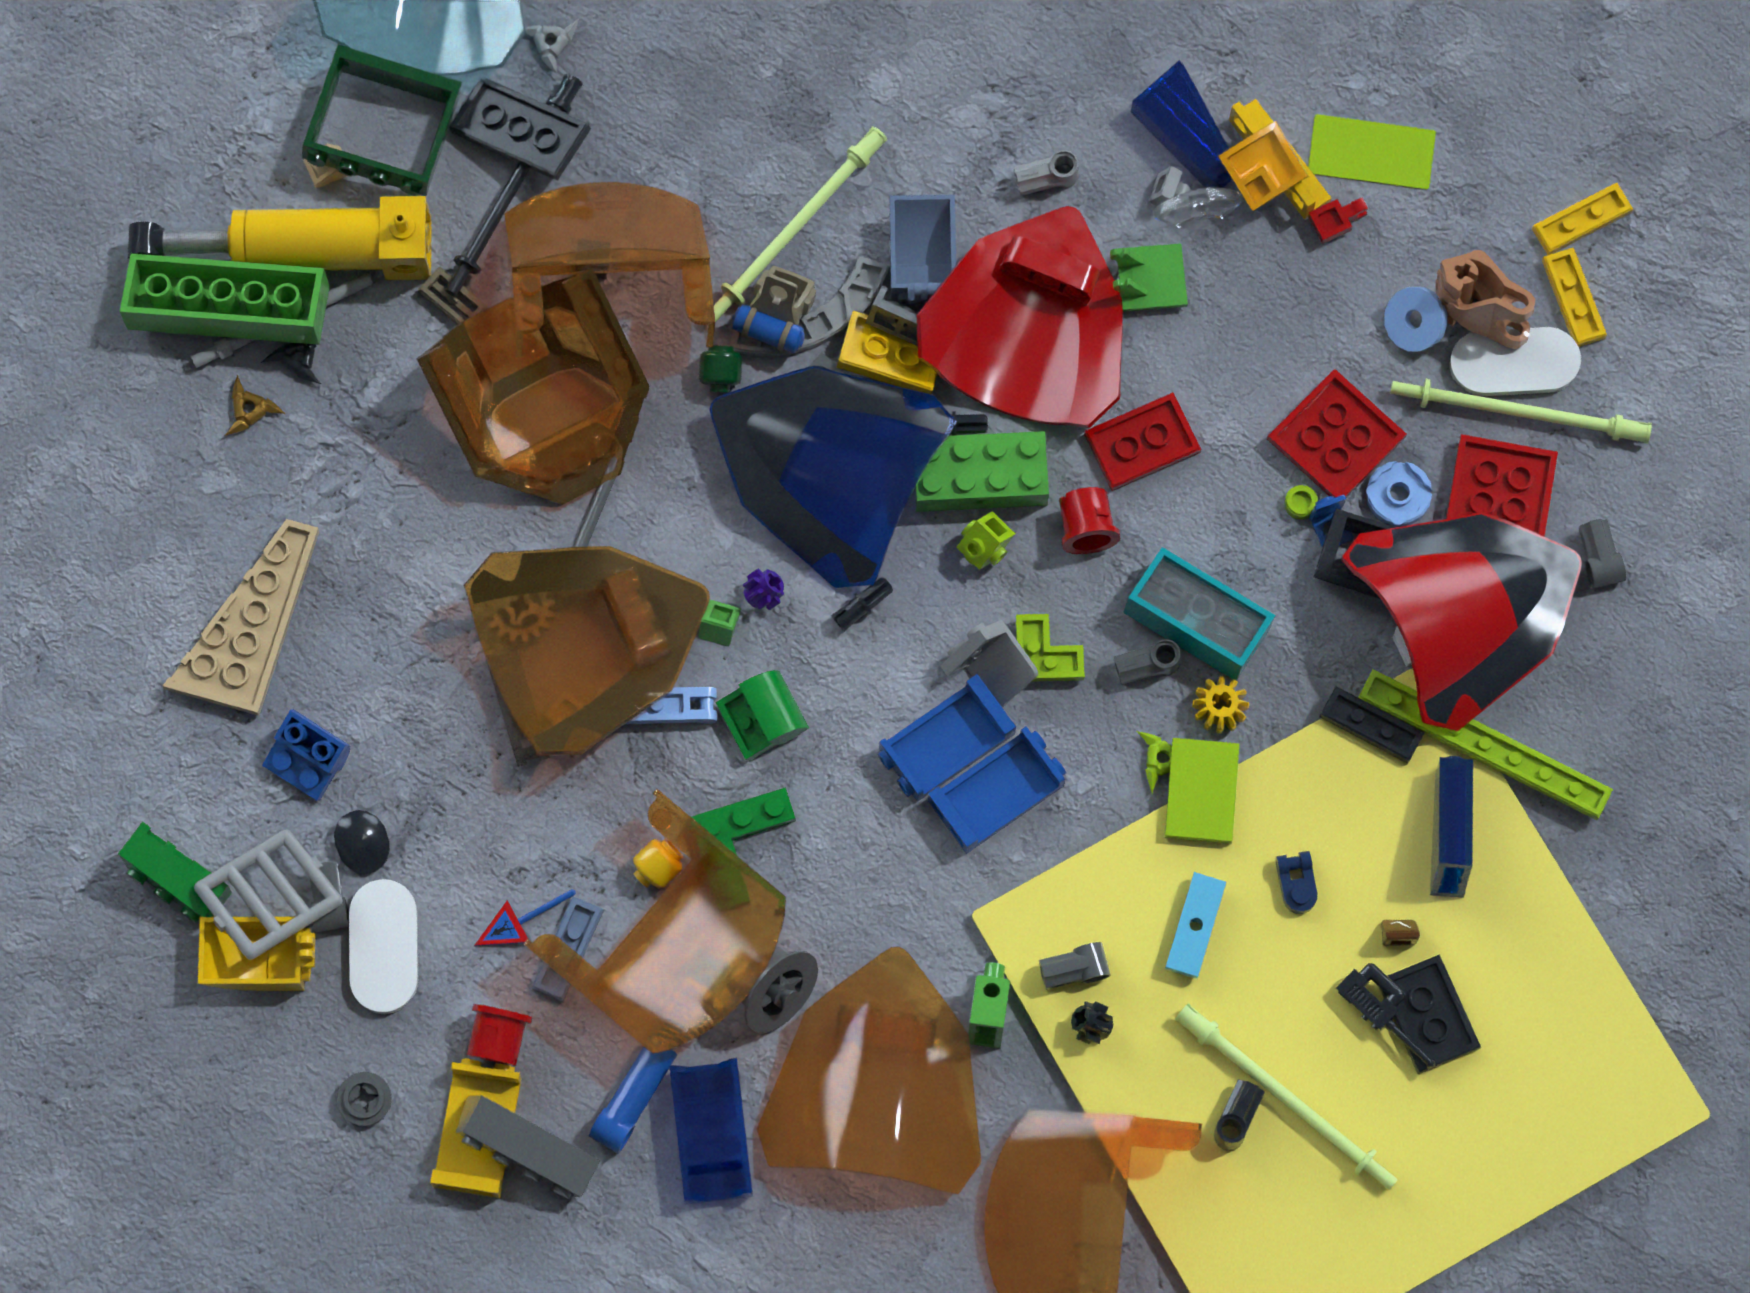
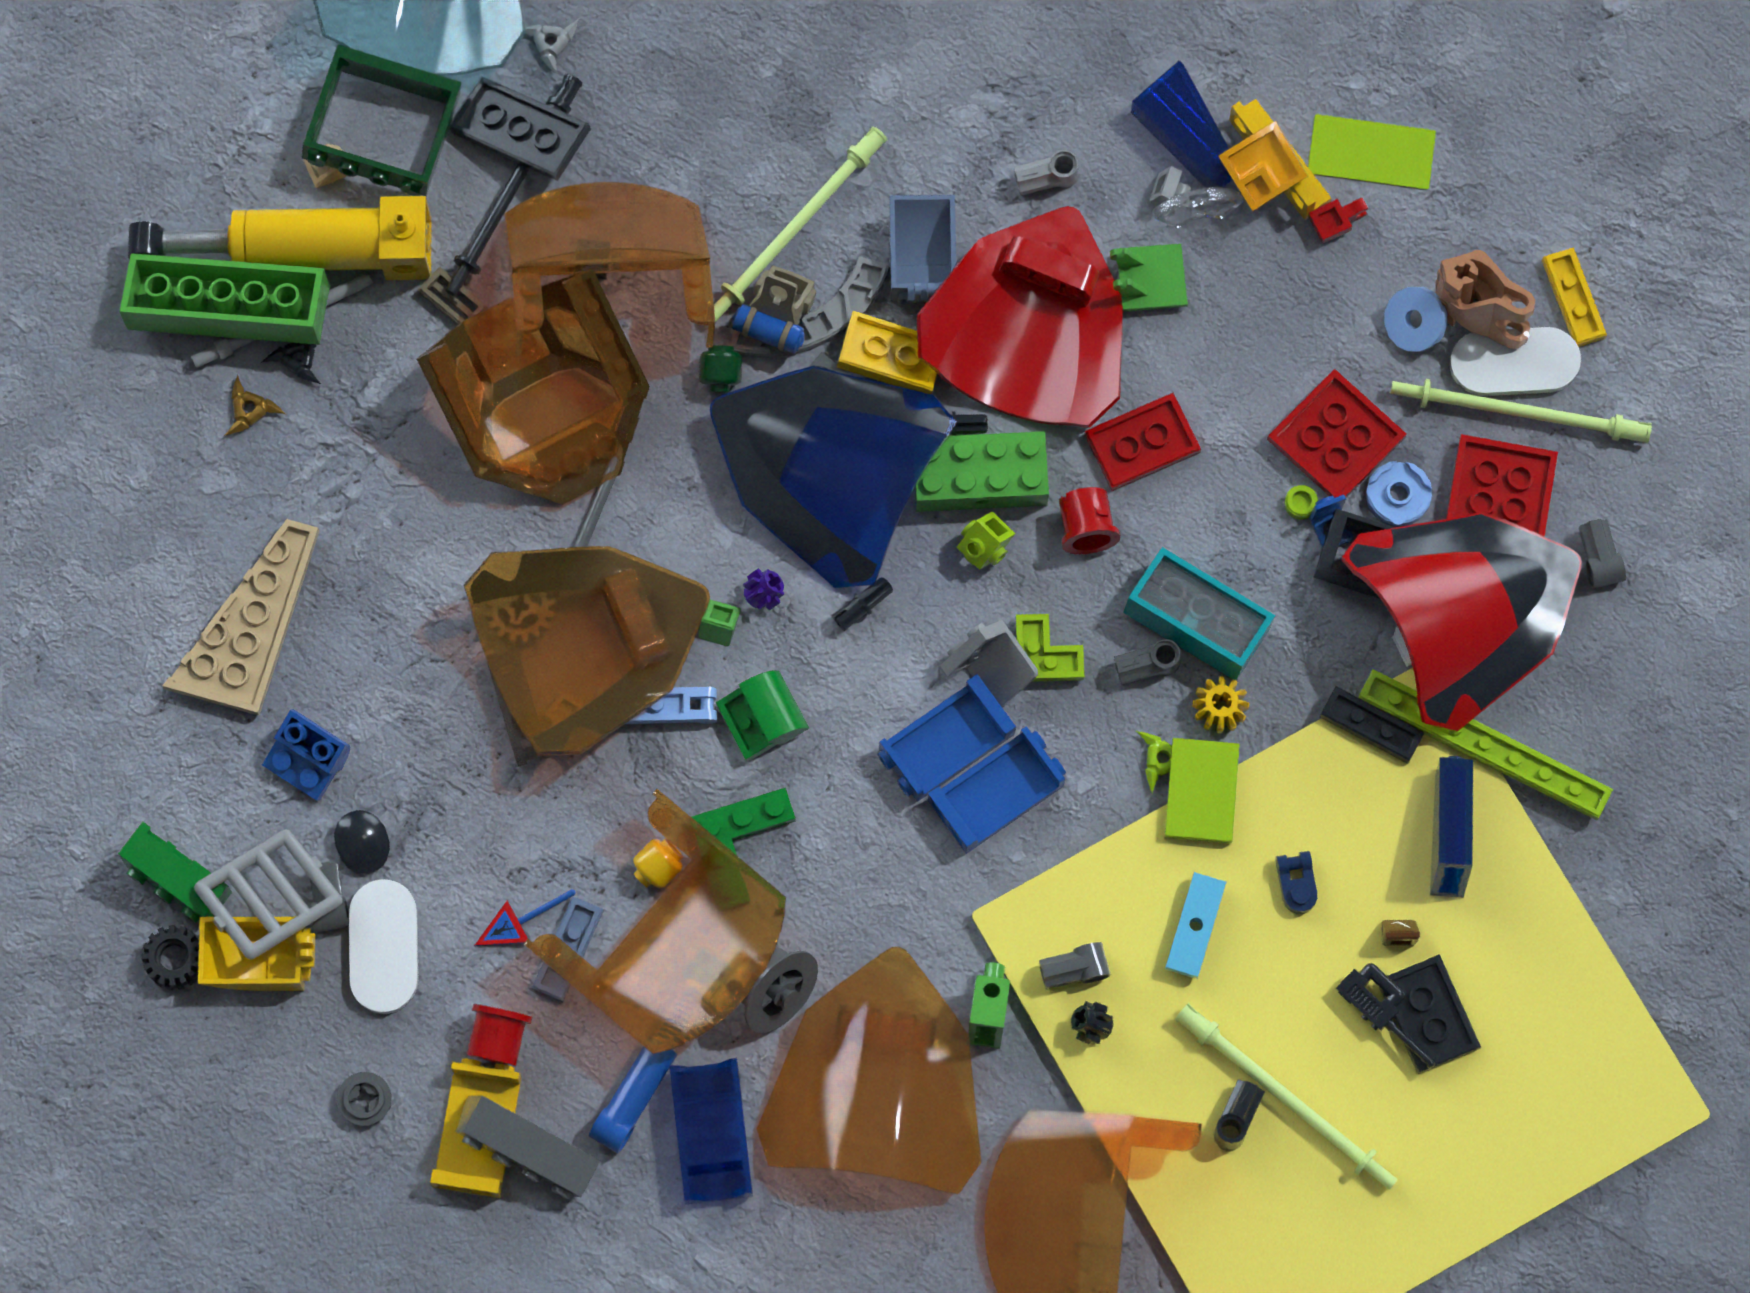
dark grey hinge [866,285,919,346] -> none
yellow tile [1532,182,1633,255] -> none
none -> black tyre [141,925,199,990]

